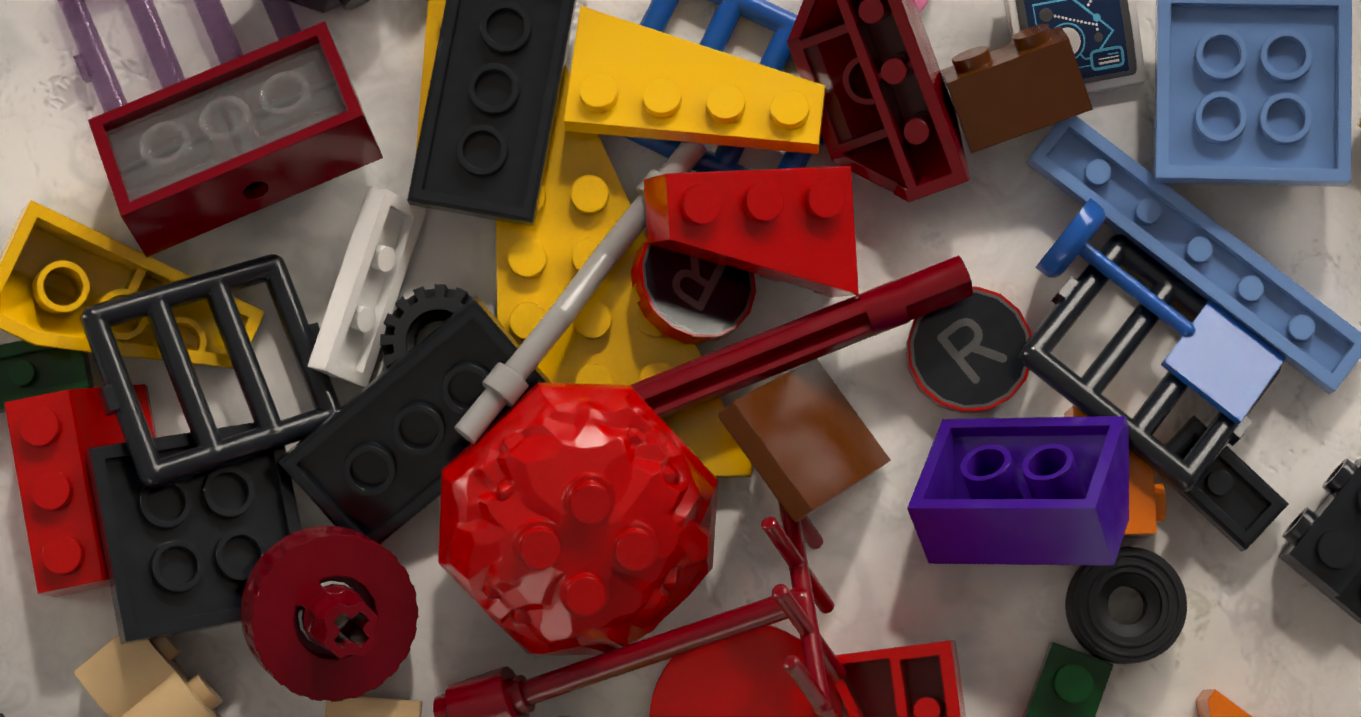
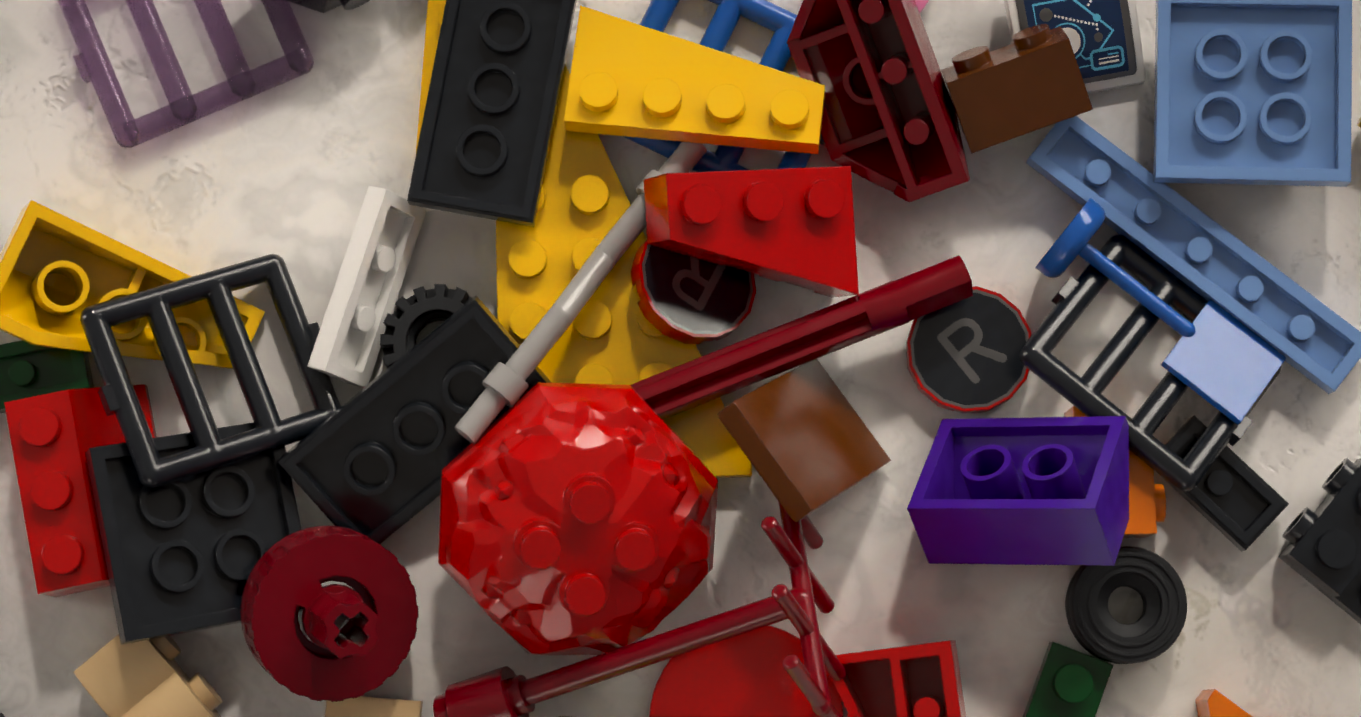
brick [88,21,383,258] -> none

